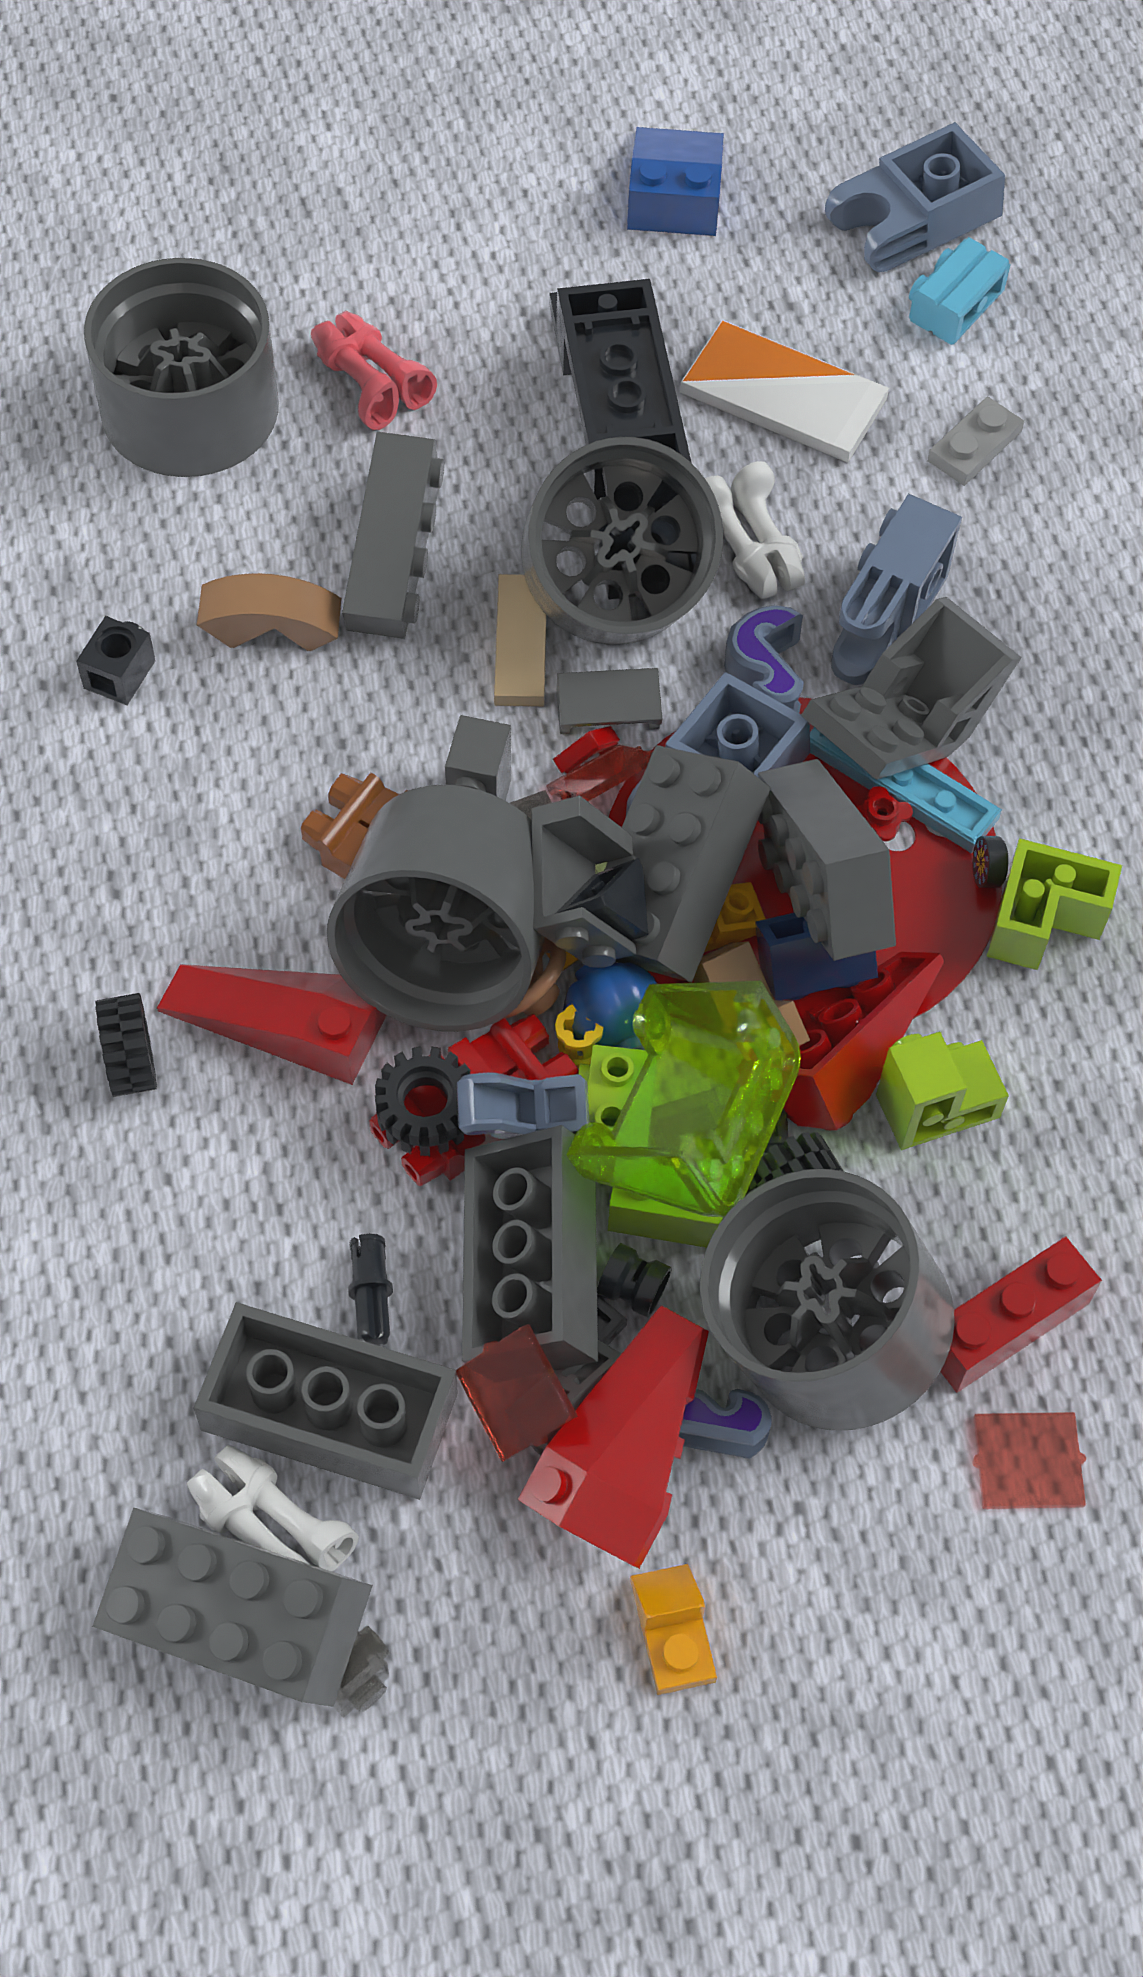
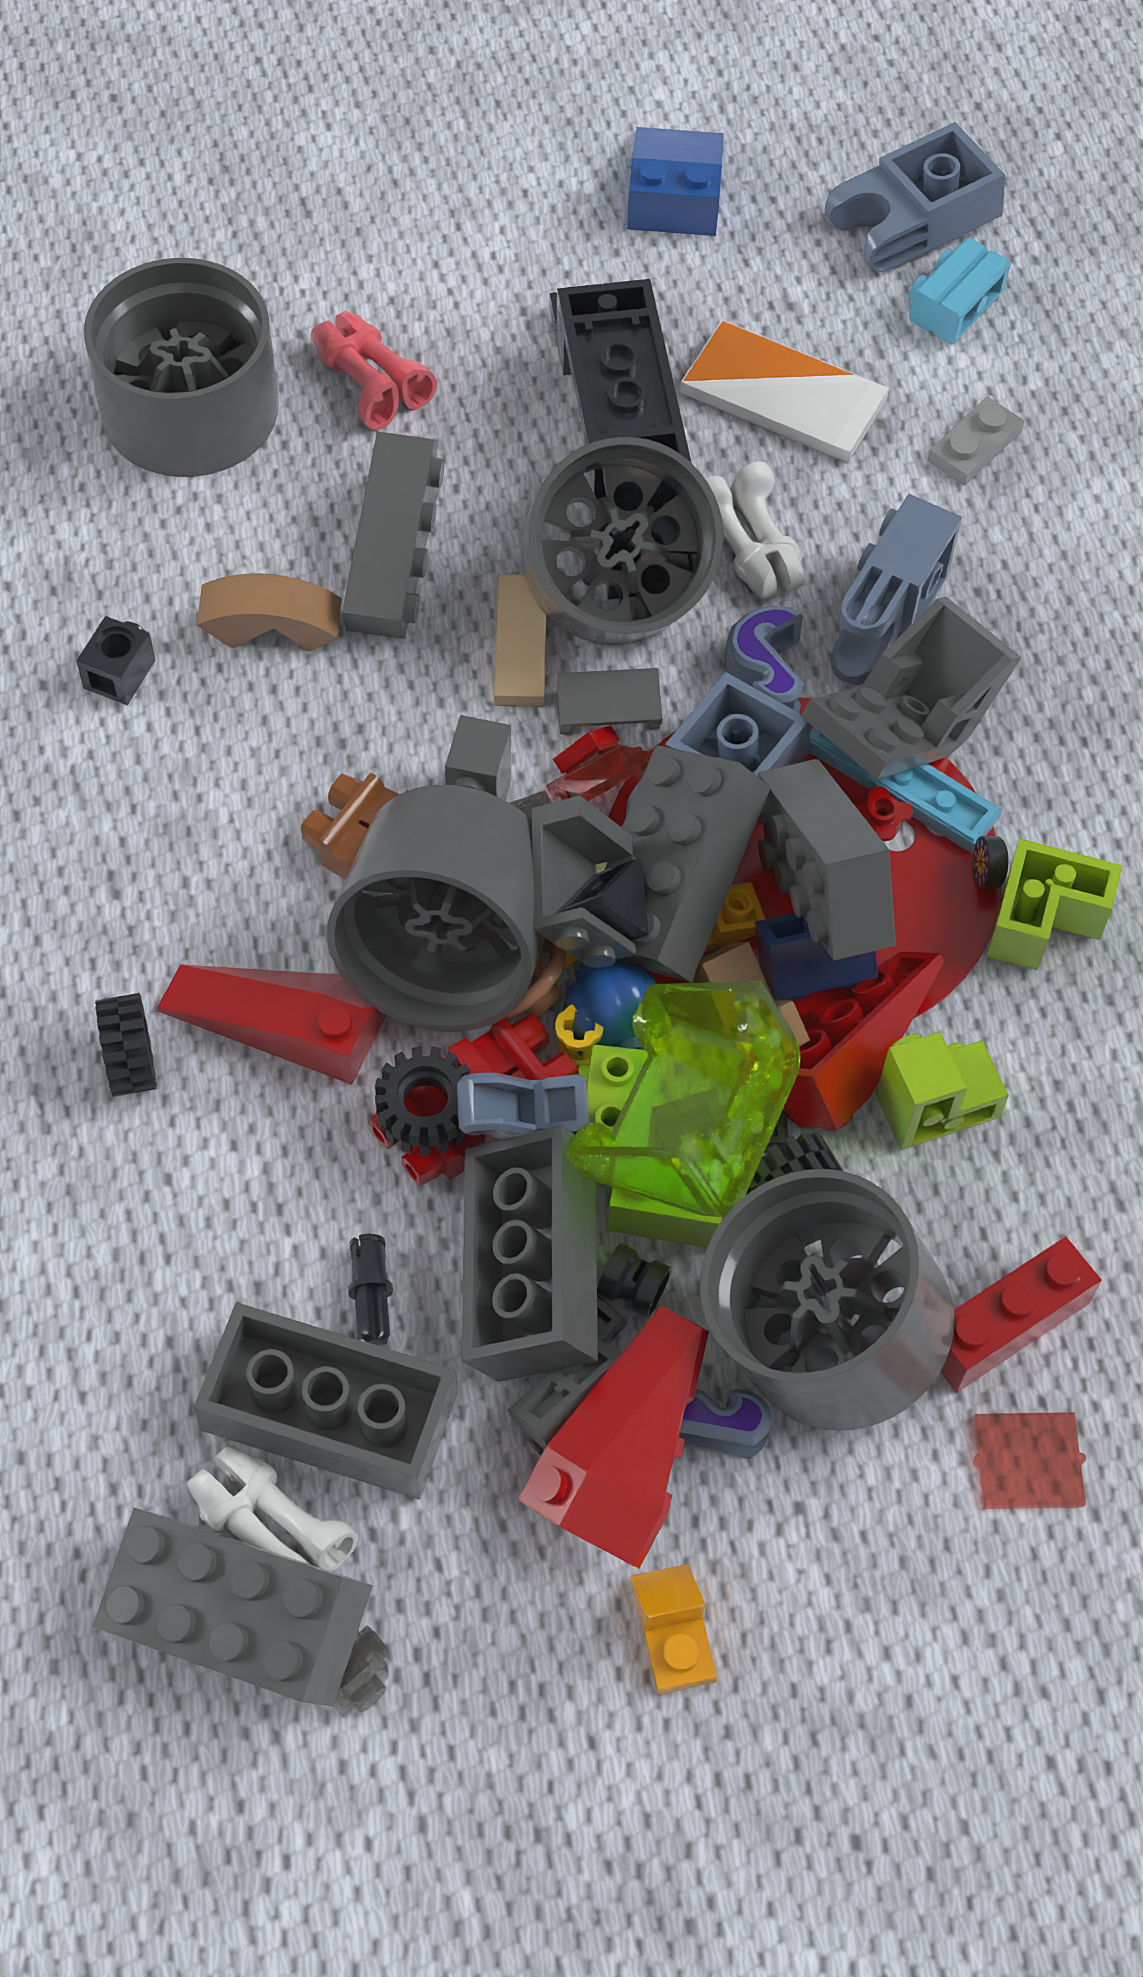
clear red piece [456,1324,578,1462] -> none

